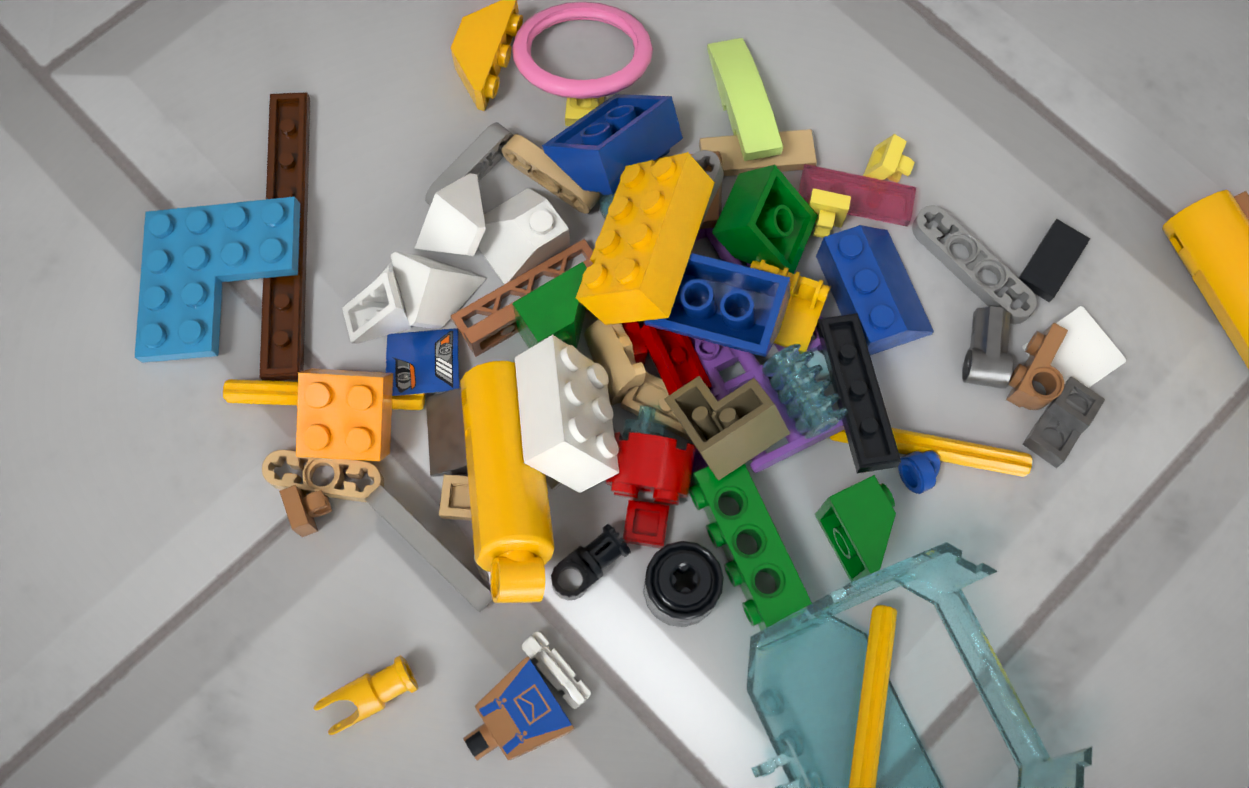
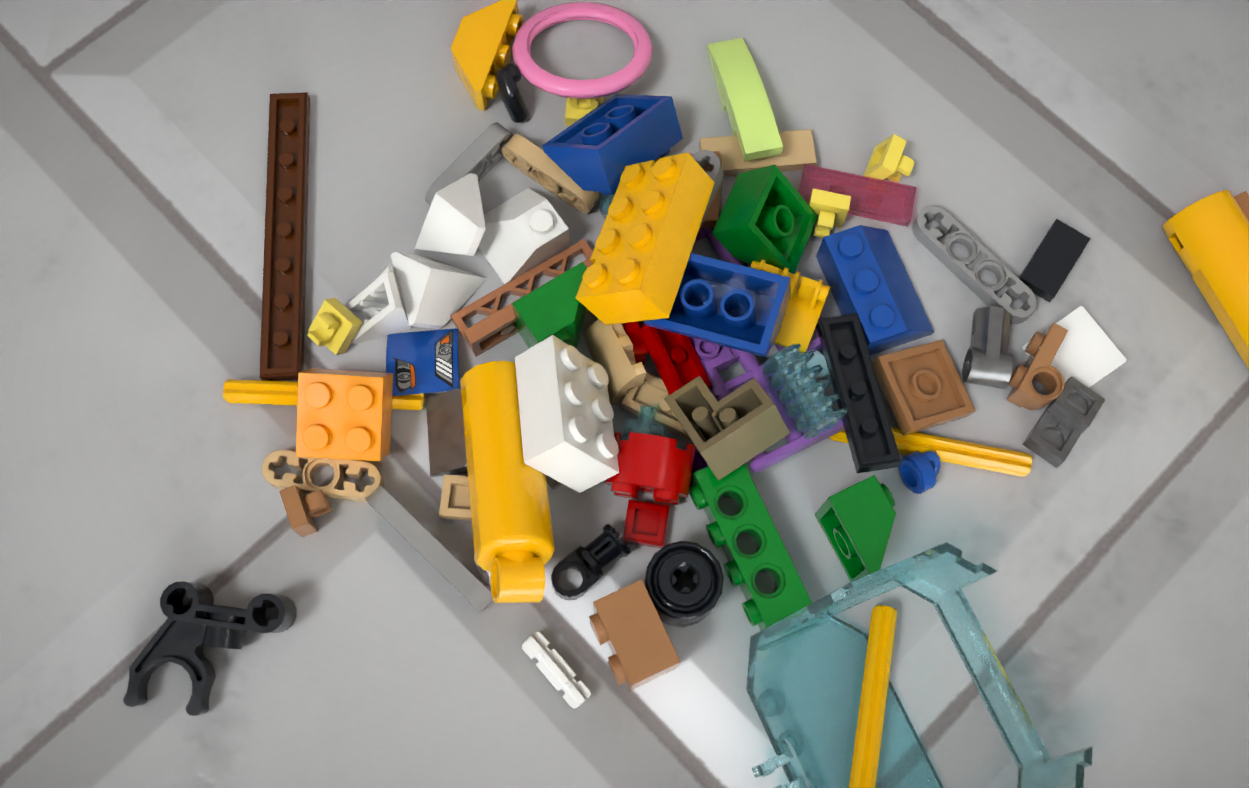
dark azure plate [134,197,300,363] -> none
yellow piece [313,655,419,735] -> none
torso [463,657,575,761] -> none
none -> black piece [123,581,297,716]
none -> light yellow tile [307,298,363,355]
none -> black arm [495,63,529,123]
none -> medium nougat brick [589,579,681,691]
none -> medium nougat tile [872,340,975,436]

